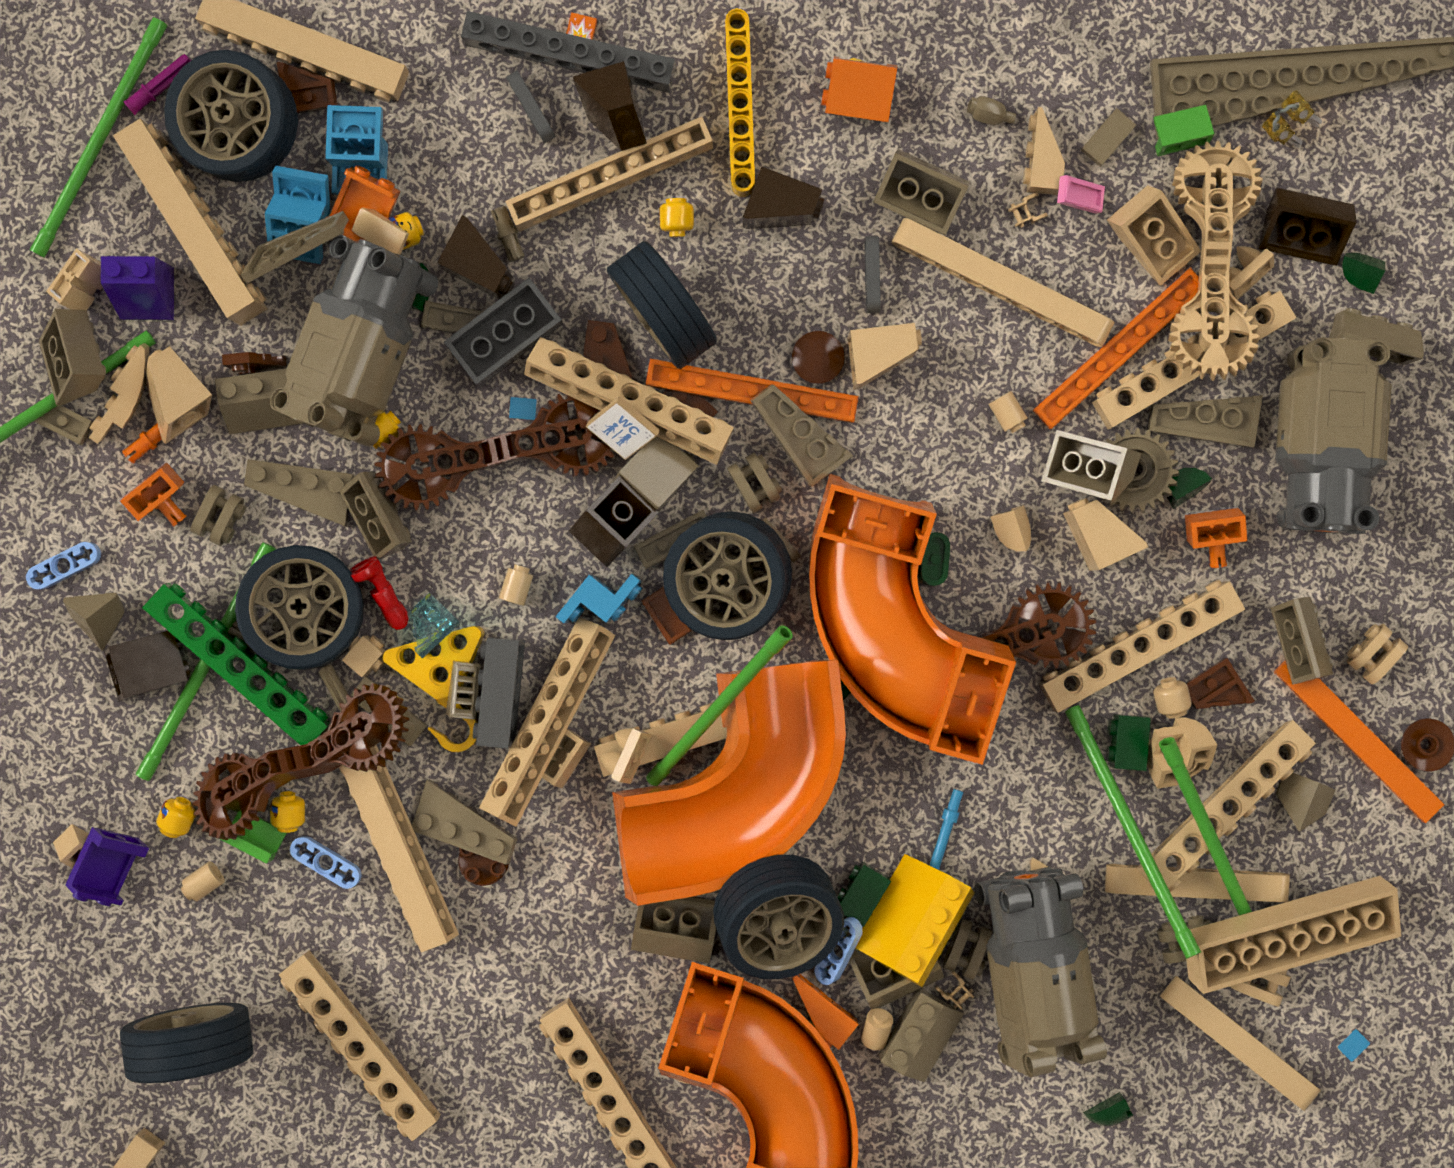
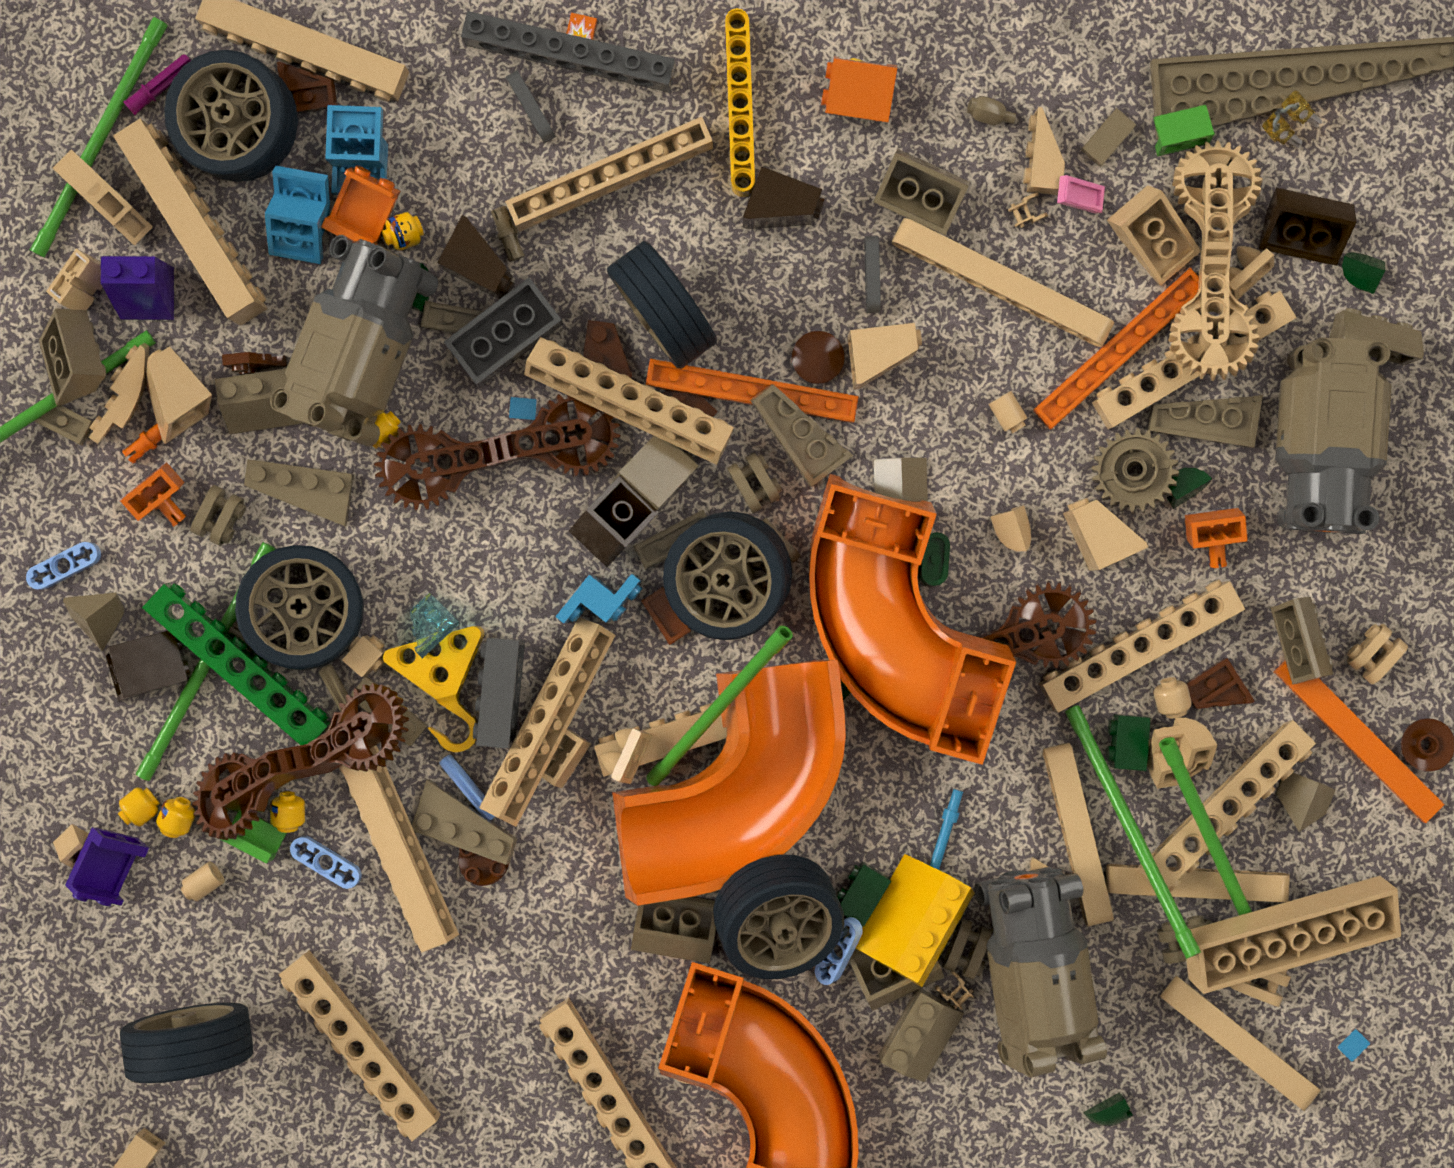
dark tan wing [241,211,349,283] -> none
dark tan slope [339,471,412,560] -> none
red piece [350,556,409,630] -> none
tan slope [352,208,409,255] -> none
dark tan slope [446,661,481,719] -> none
tan brick [499,564,534,606] -> none
dark brown slope [573,61,647,151] -> none
white tile [585,396,660,460] -> none
yellow head [659,198,694,237] -> none
orange slope [792,974,859,1050] -> none
tan brick [861,1008,893,1050] -> none
dark tan slope [1041,430,1141,502] -> none
none -> tan slope [52,150,153,246]
none -> yellow head [118,787,160,827]
none -> light blue axle [439,754,495,820]
none -> dark tan slope [873,458,928,502]
none -> tan beam [1043,743,1114,927]

